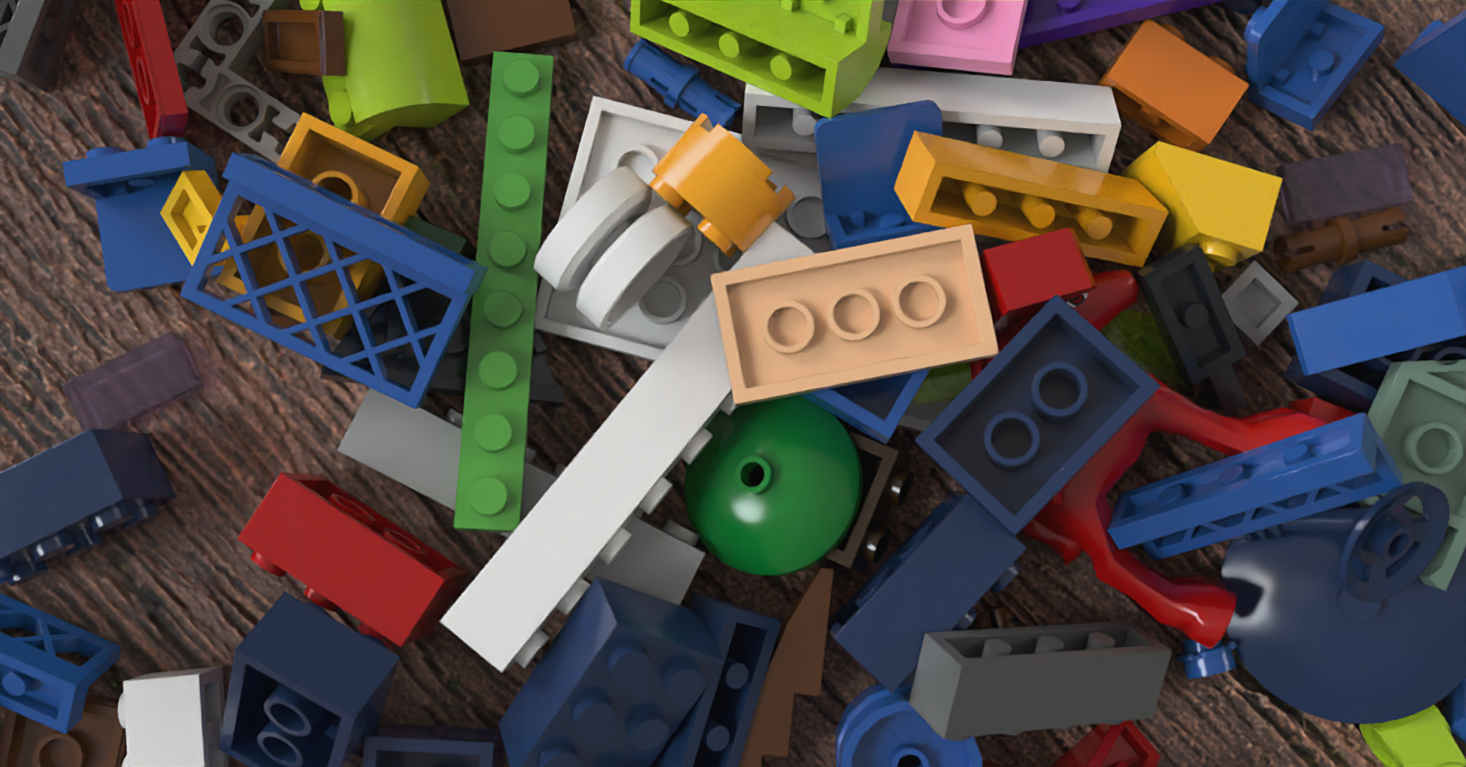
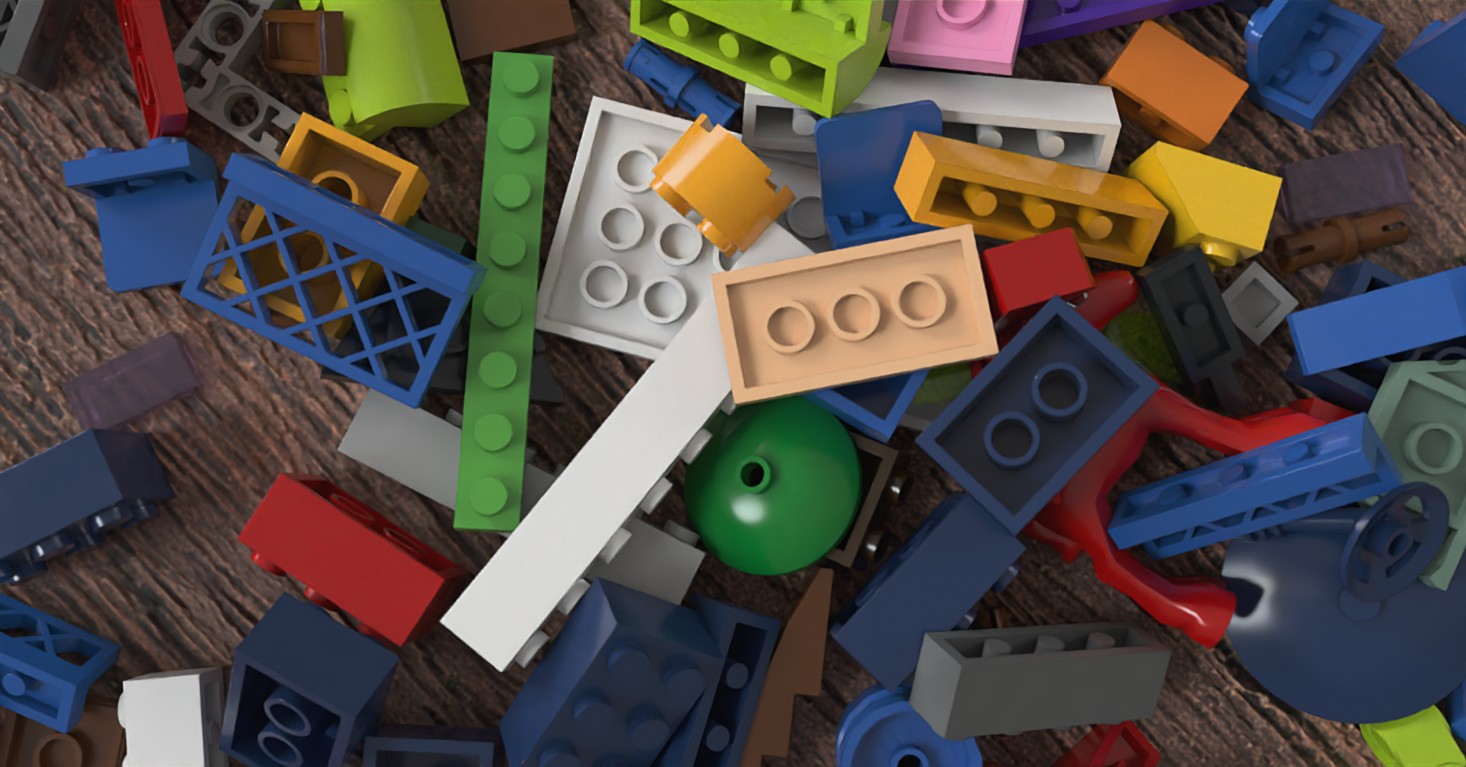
yellow bracket [160,170,250,266] -> none
white wheel [533,166,694,331] -> none
blue plate [1176,638,1237,679] -> none

